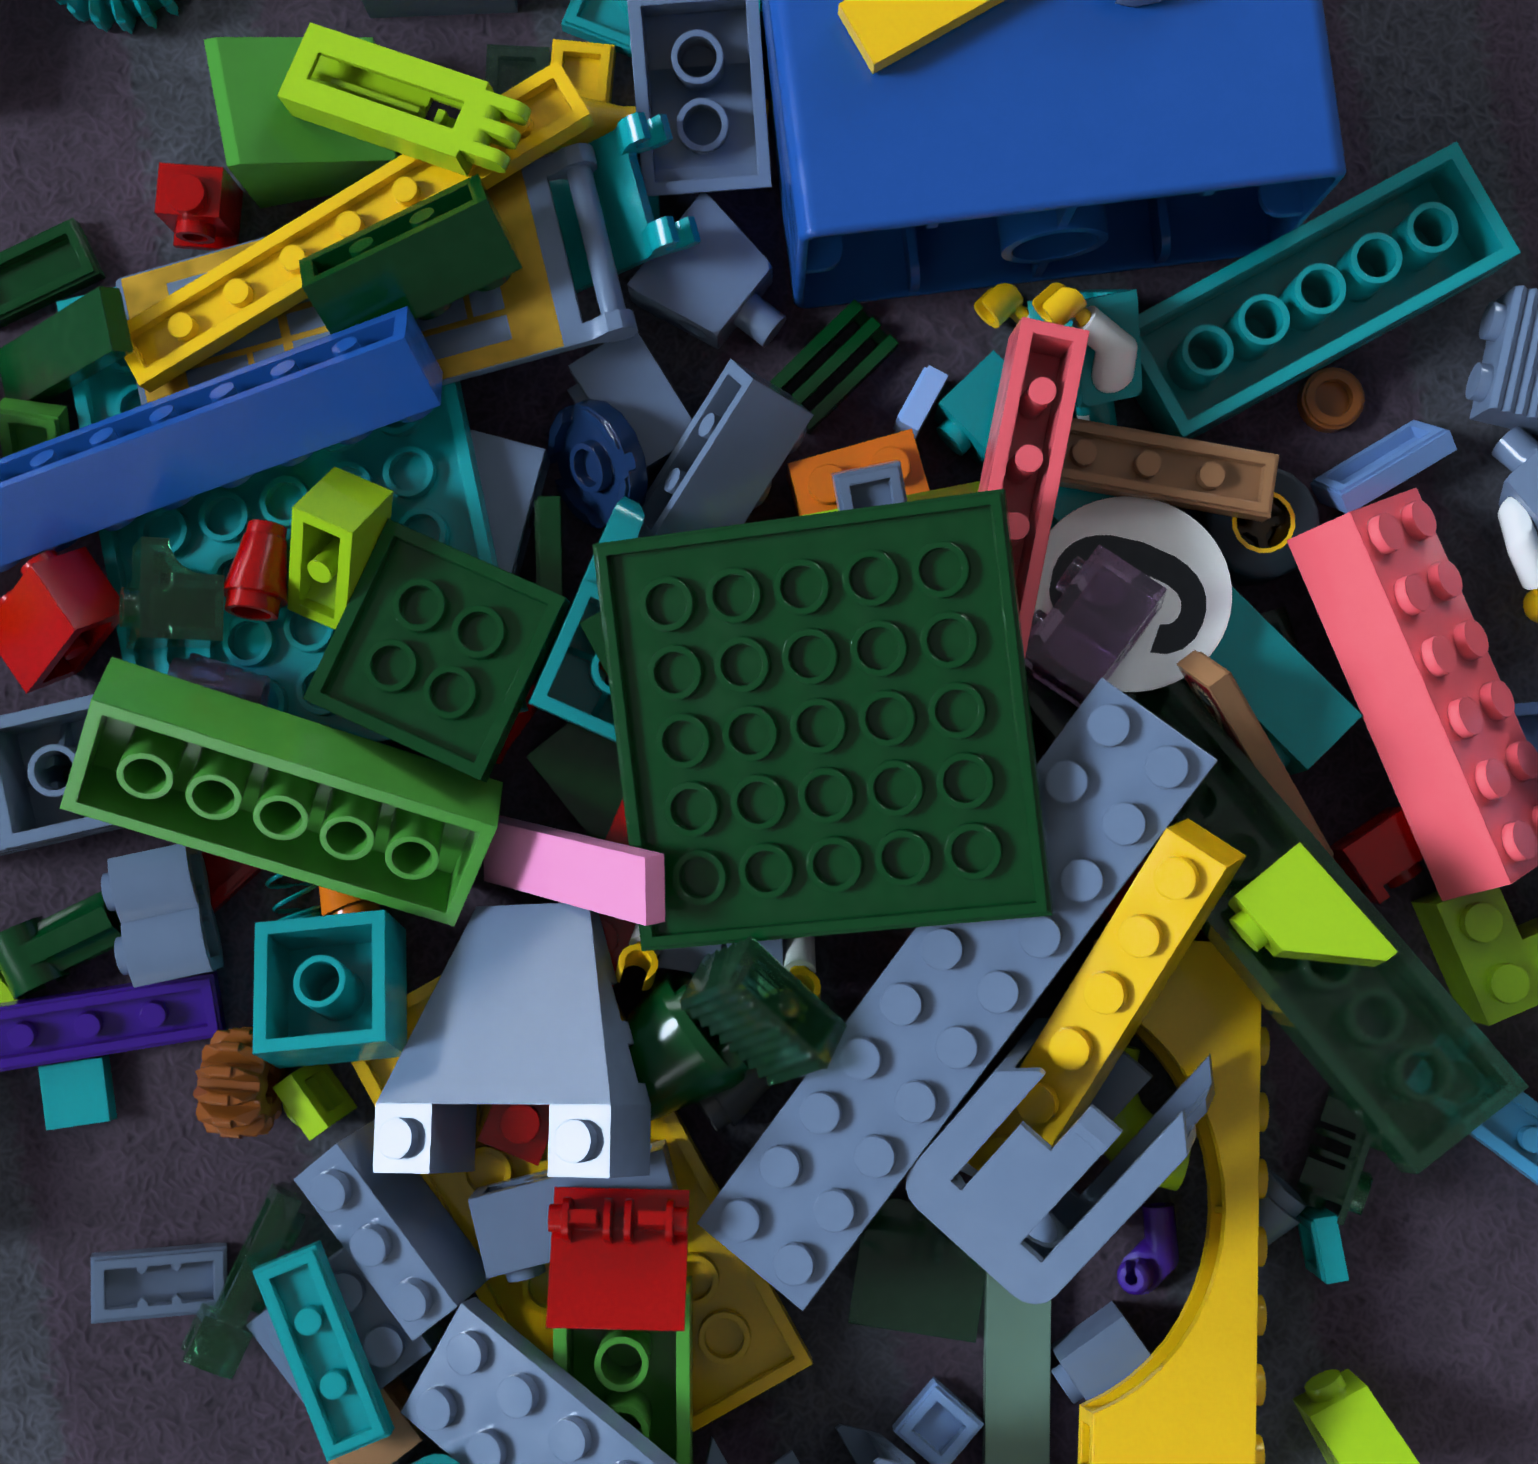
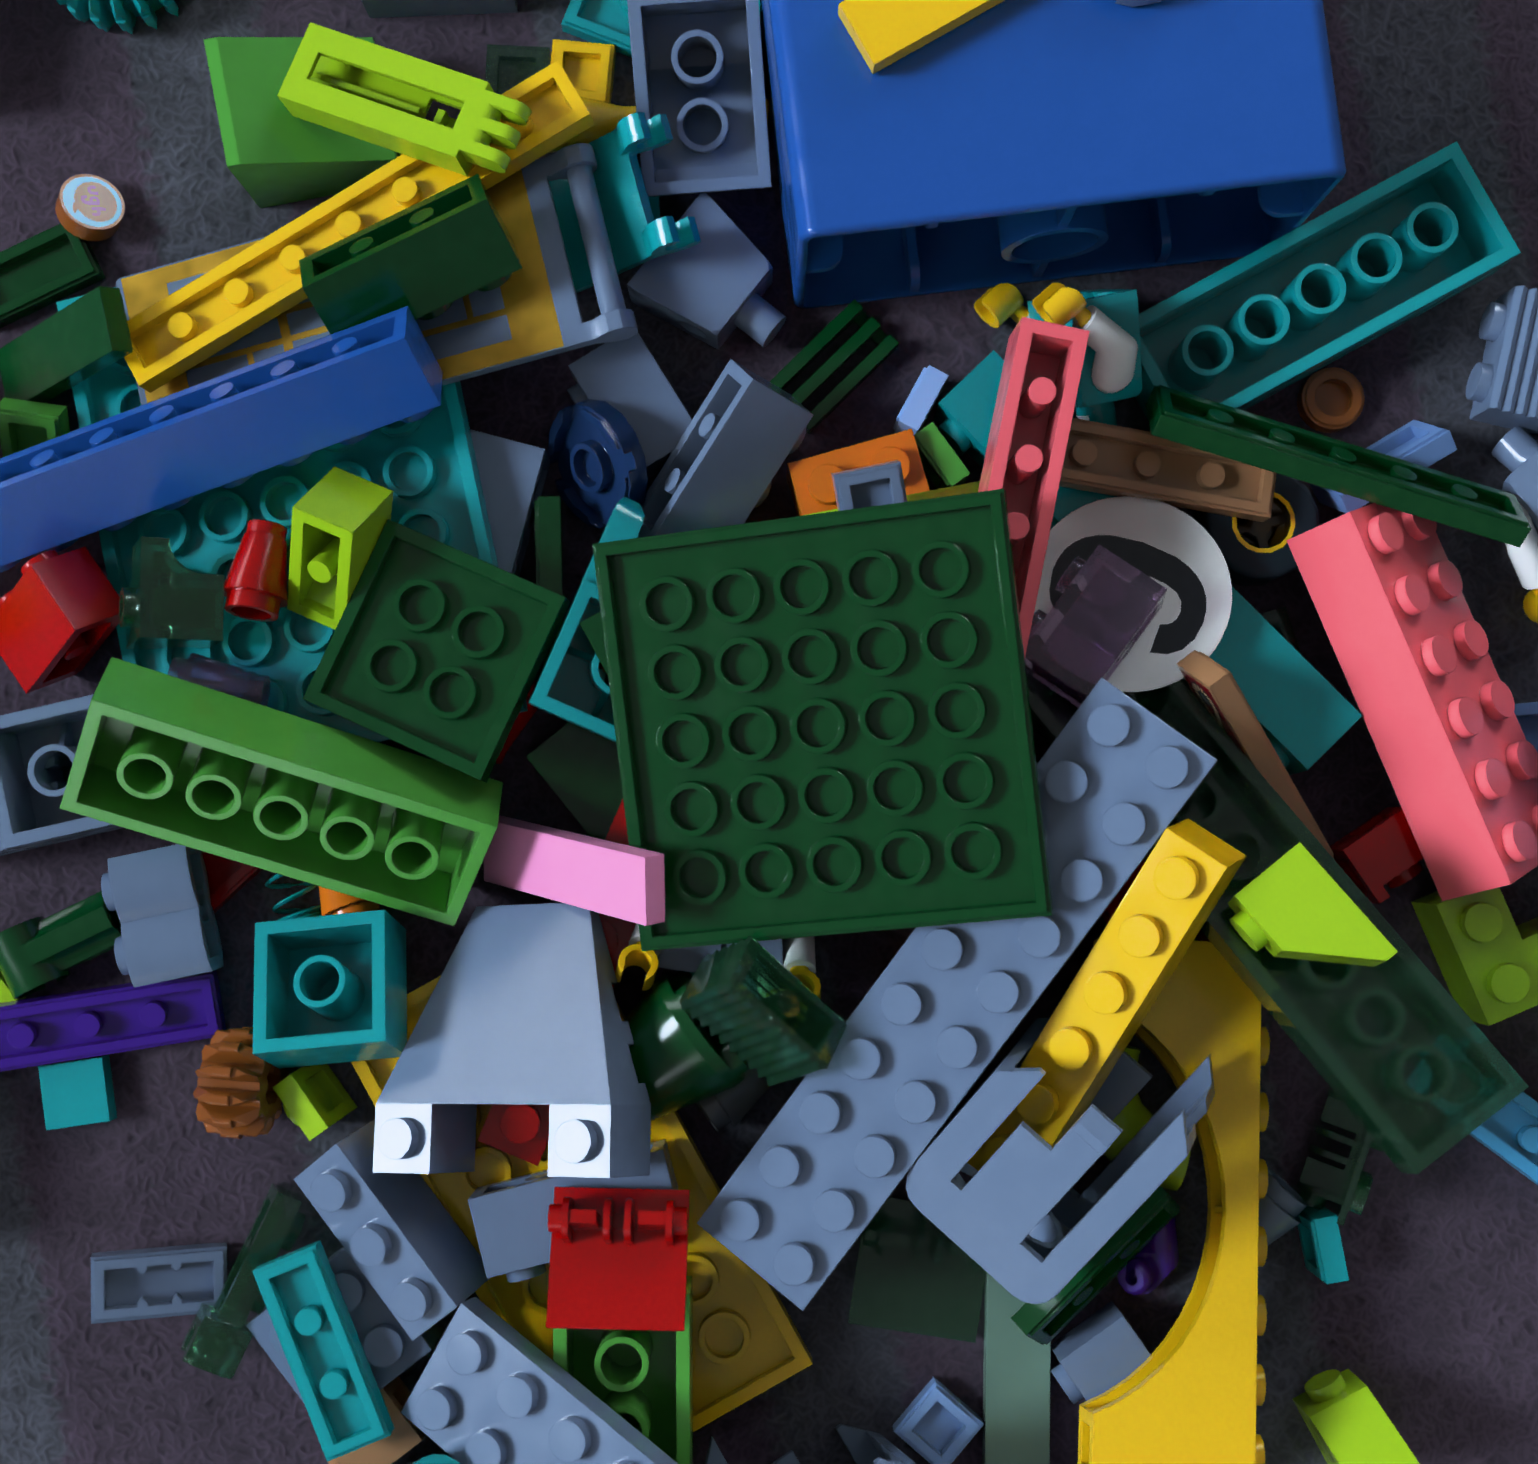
red brick [155,162,243,251] -> none
none -> tile [55,174,125,241]
none -> bright green tile [914,422,970,489]
none -> dark green tile [1011,1186,1180,1345]
none -> dark green tile [1146,385,1532,547]

